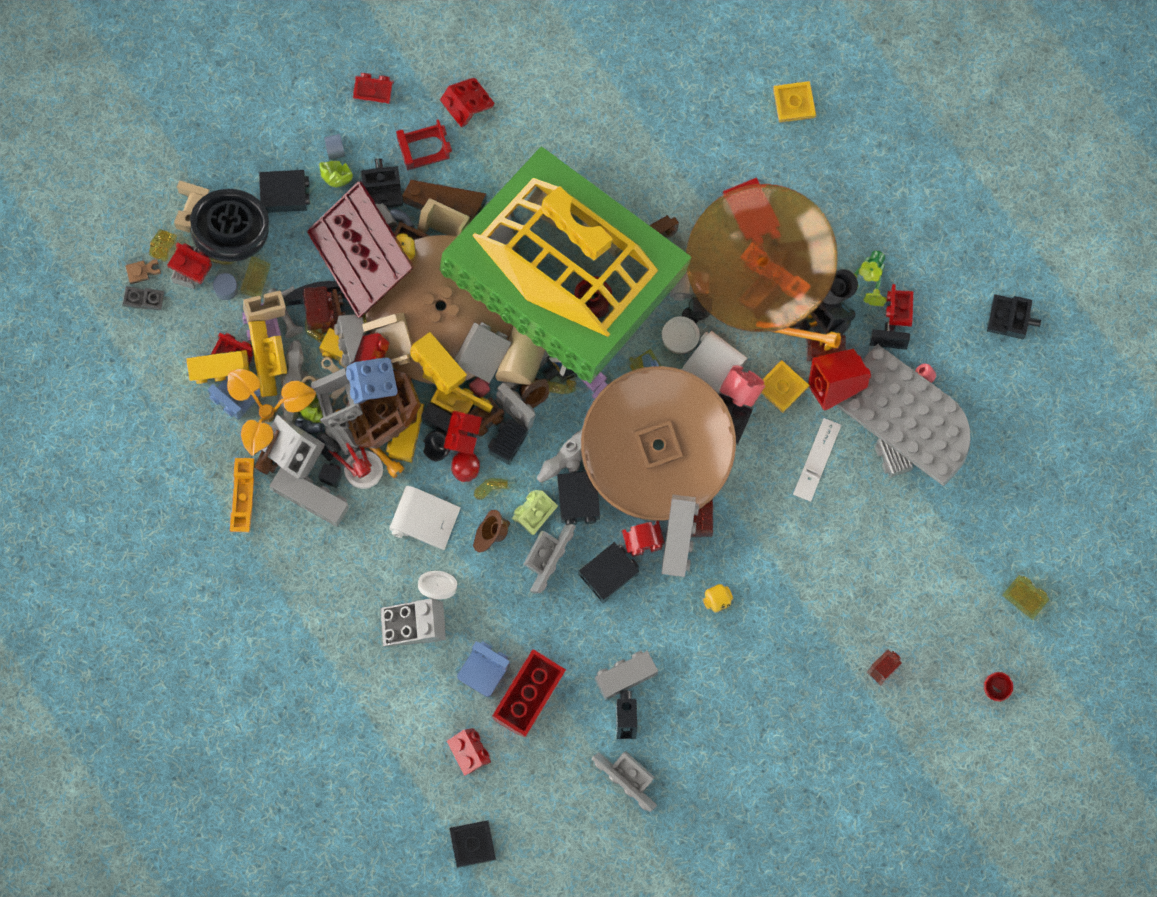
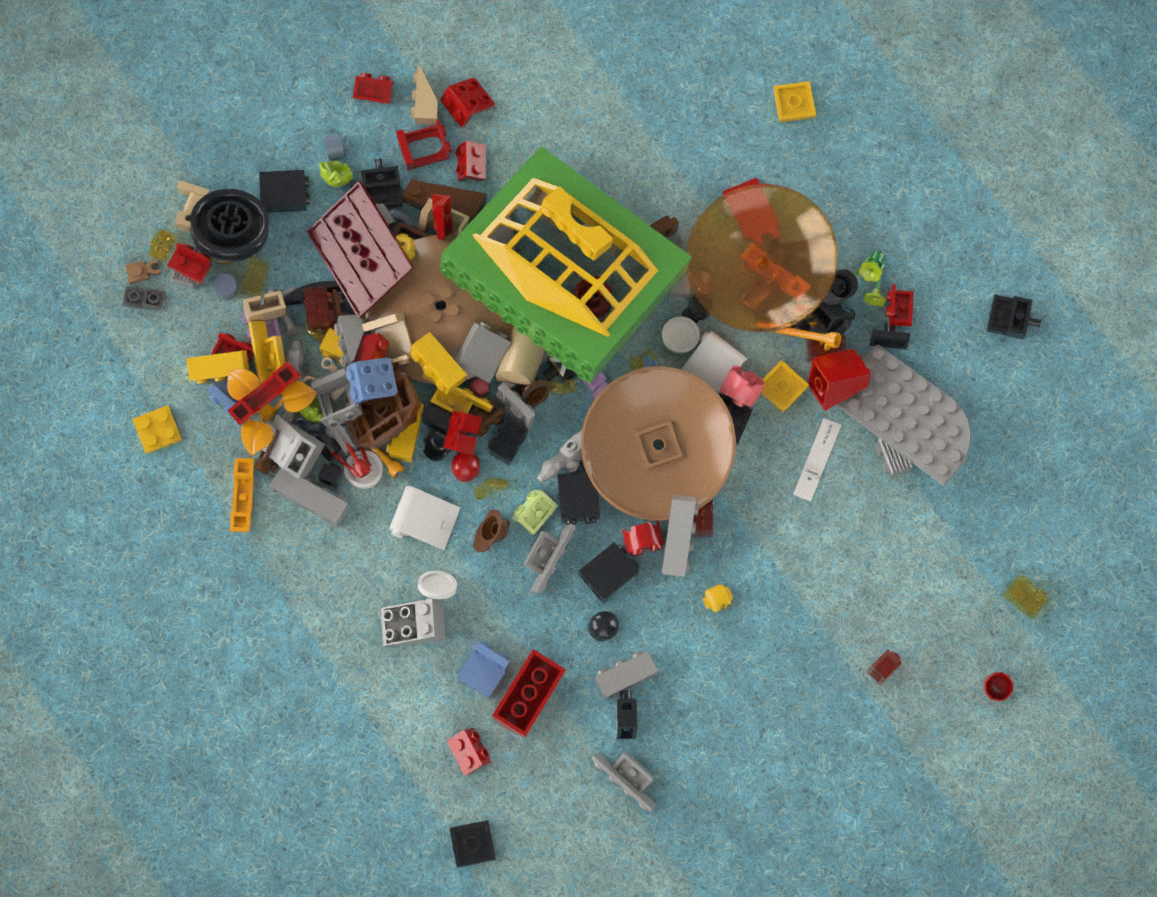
coral piece [915,364,936,383] -> none
none -> yellow plate [132,405,182,455]
none -> red arch [227,361,302,426]
none -> tan slope [411,66,438,125]
none -> red bracket [432,194,453,240]
none -> bracket [456,140,486,181]
none -> black hair [588,611,619,642]

